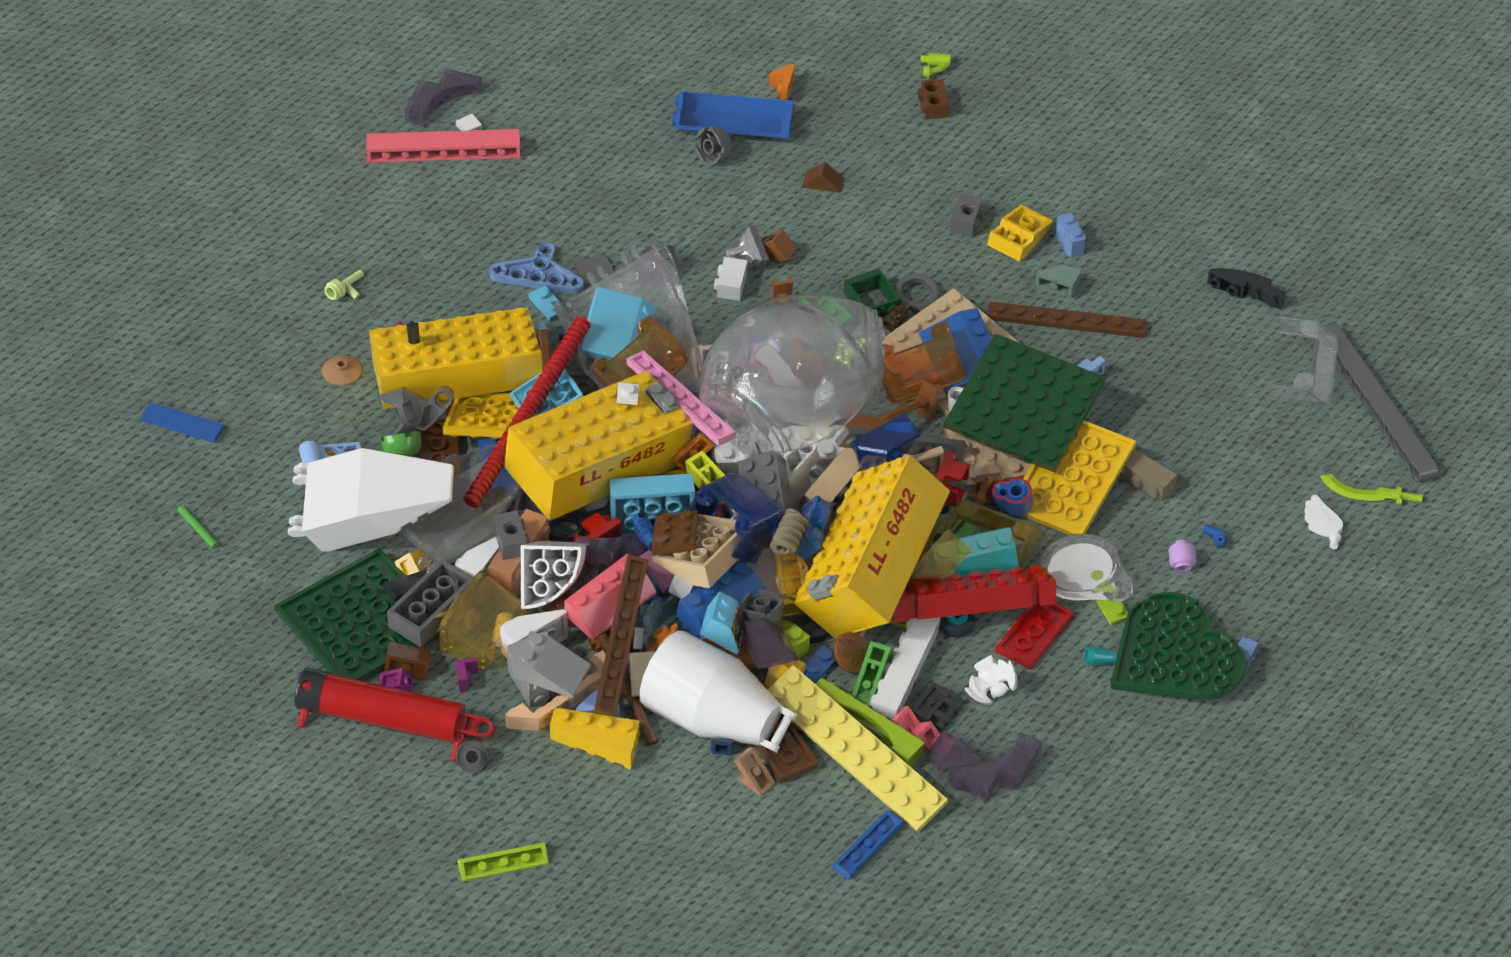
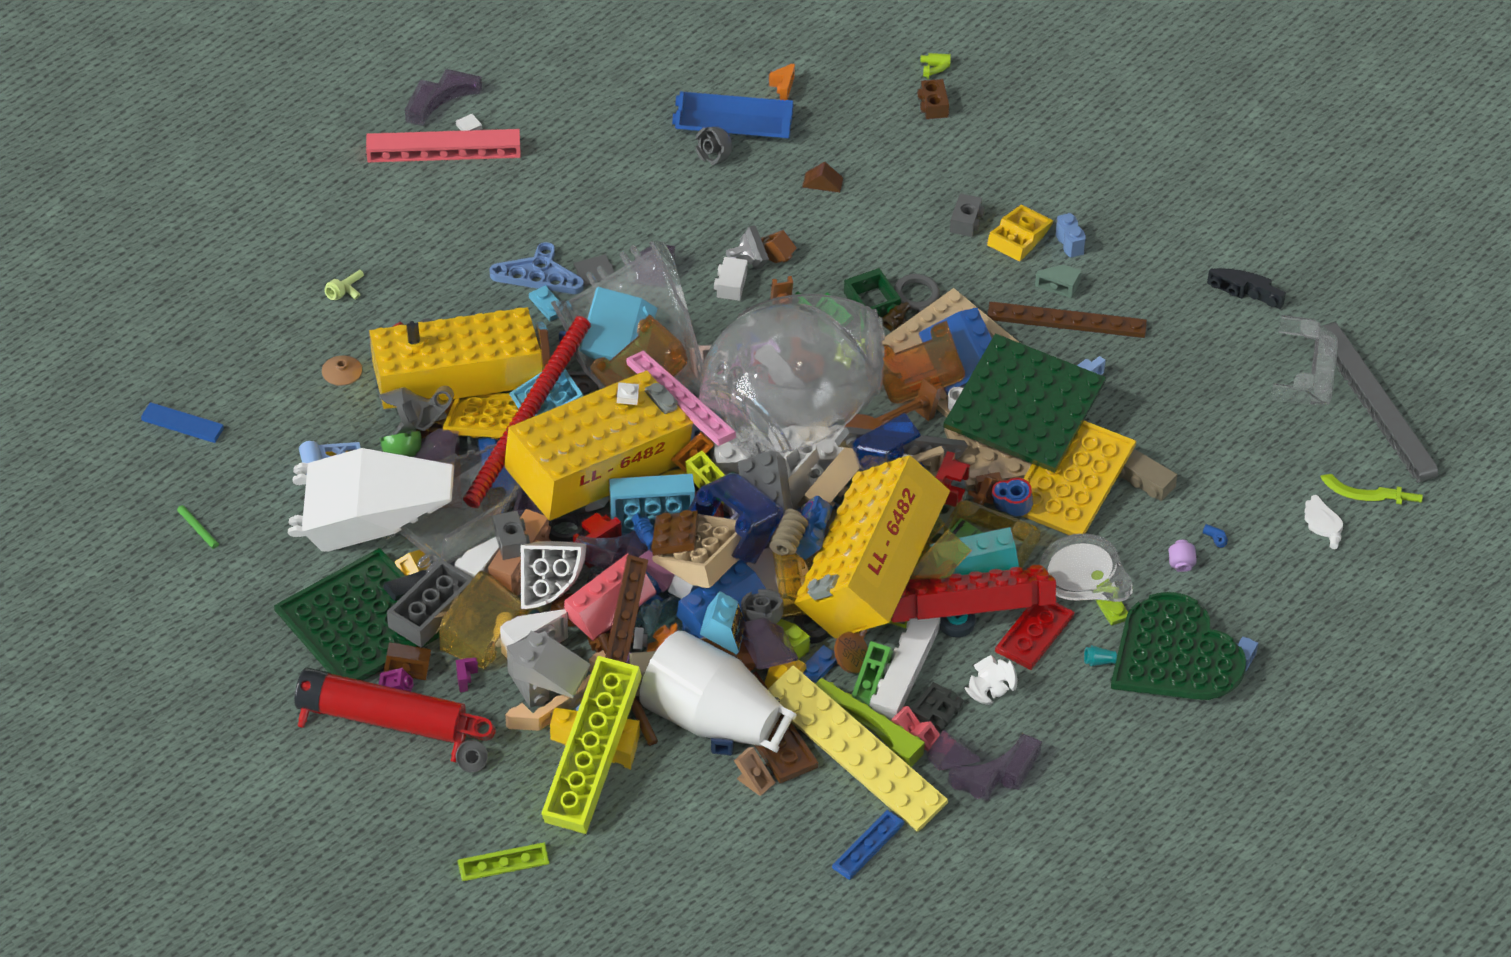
none -> clear purple slope [415,429,460,469]
none -> neon yellow brick [541,656,642,834]

